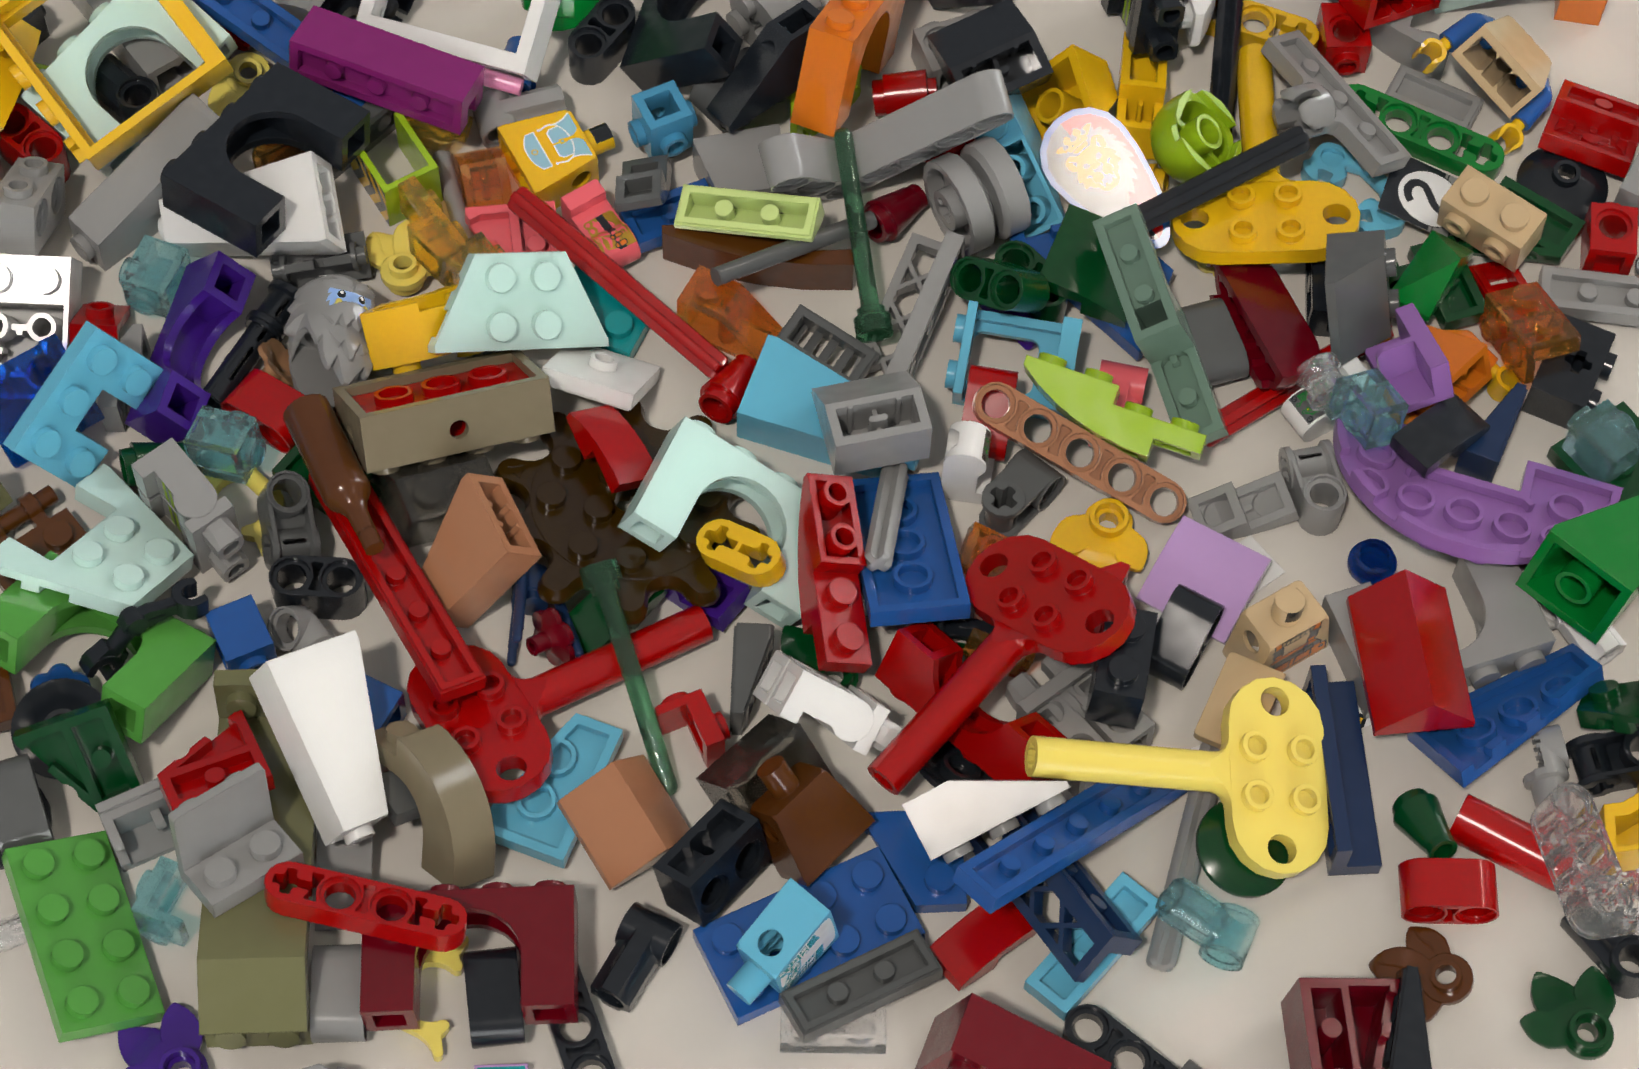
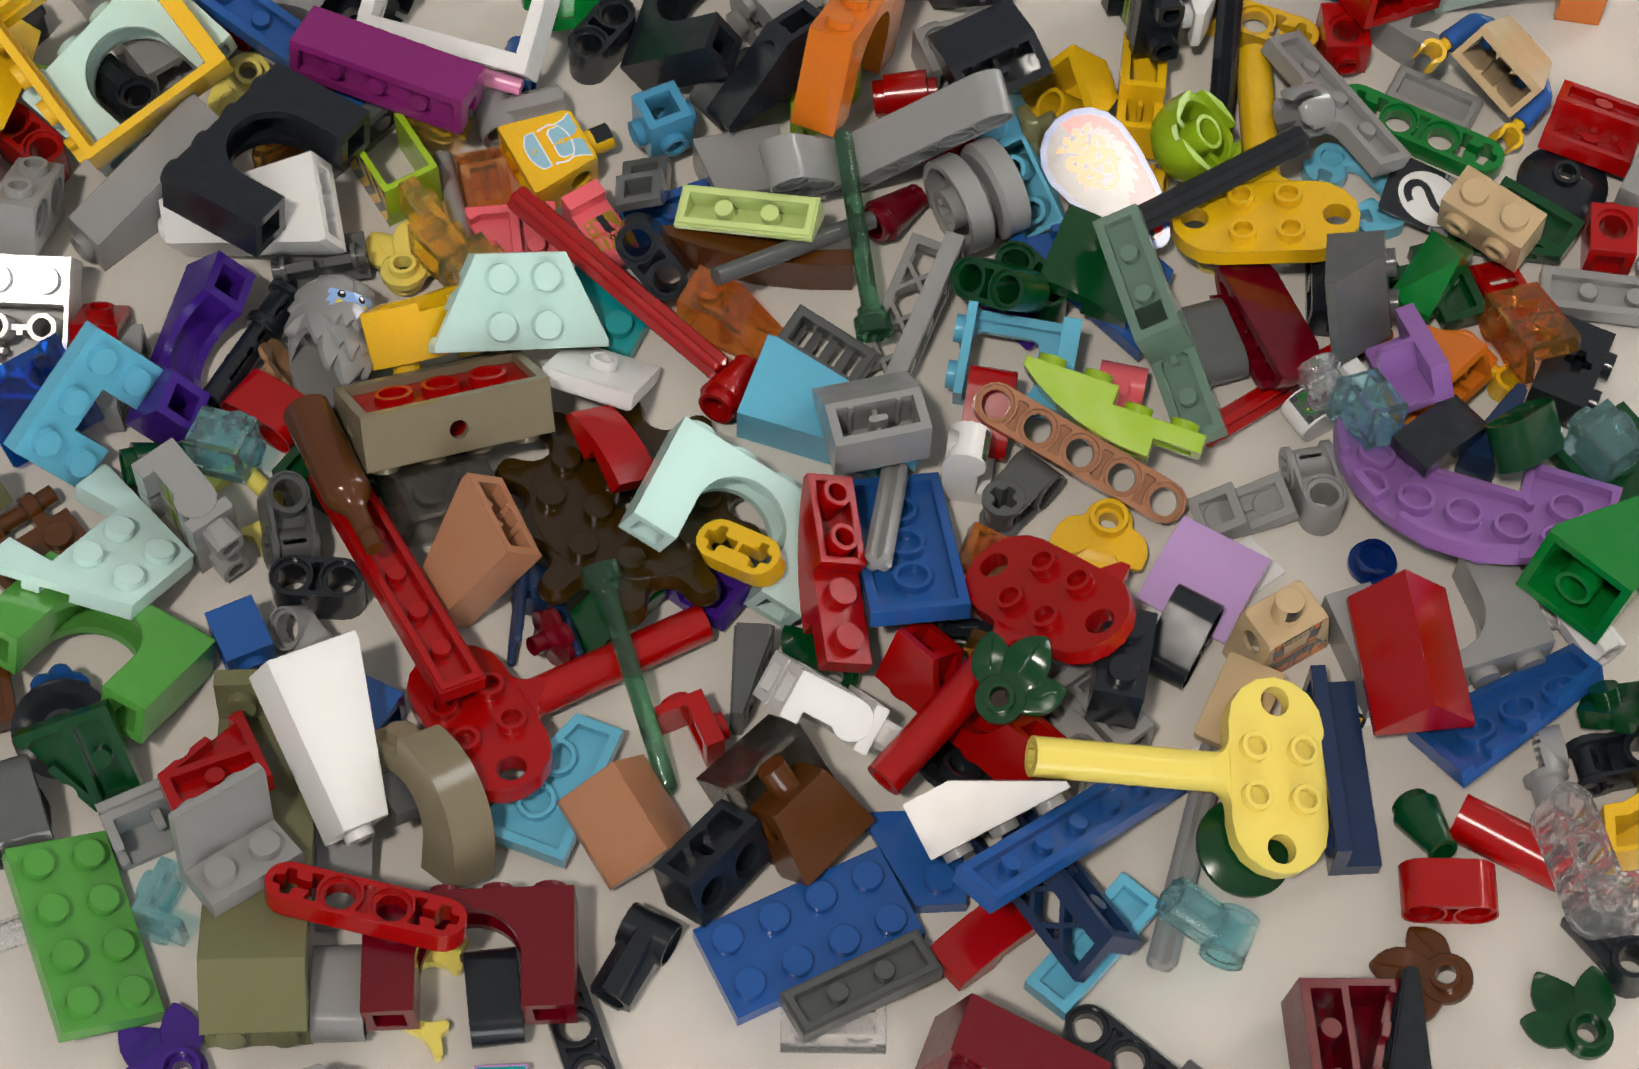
black piece [79,577,209,681] -> none
clear light blue brick [119,235,191,318] -> none
medium azure torso [726,878,839,1005] -> none
none -> black beam [615,212,691,301]
none -> dark green plate [971,631,1067,726]
none -> olive plant [1015,103,1057,156]
none -> dark green beam [1485,398,1566,474]

